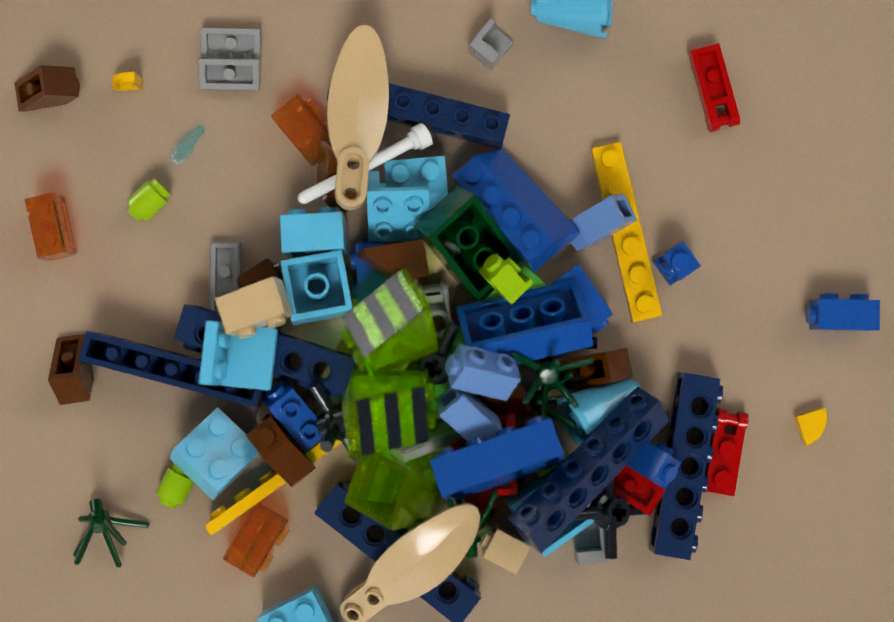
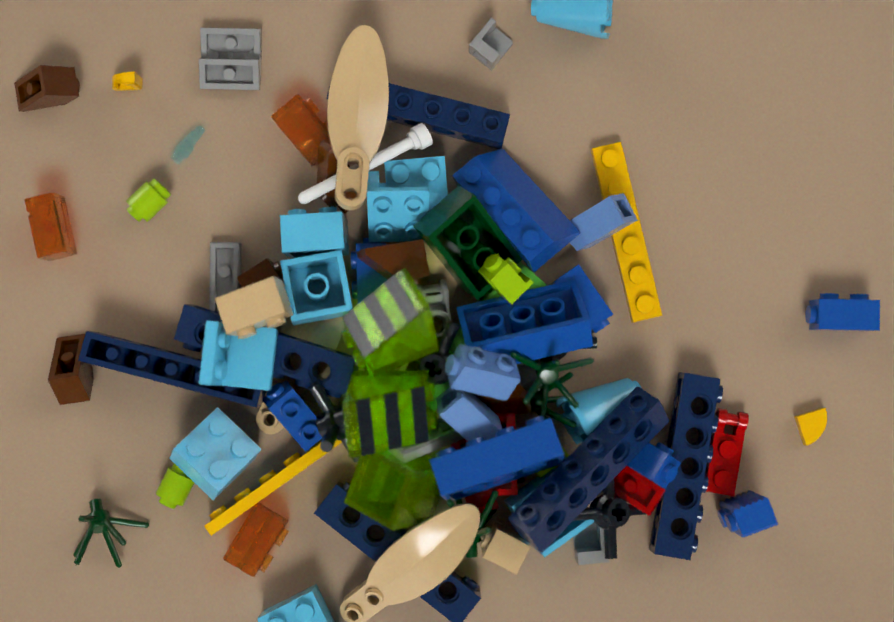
reddish brown slope [246,416,316,487] -> none
reddish brown slope [559,348,633,389] -> none
blue brick [652,241,701,286] -> none
red plate [688,43,740,132] -> none
none -> blue brick [717,490,778,538]

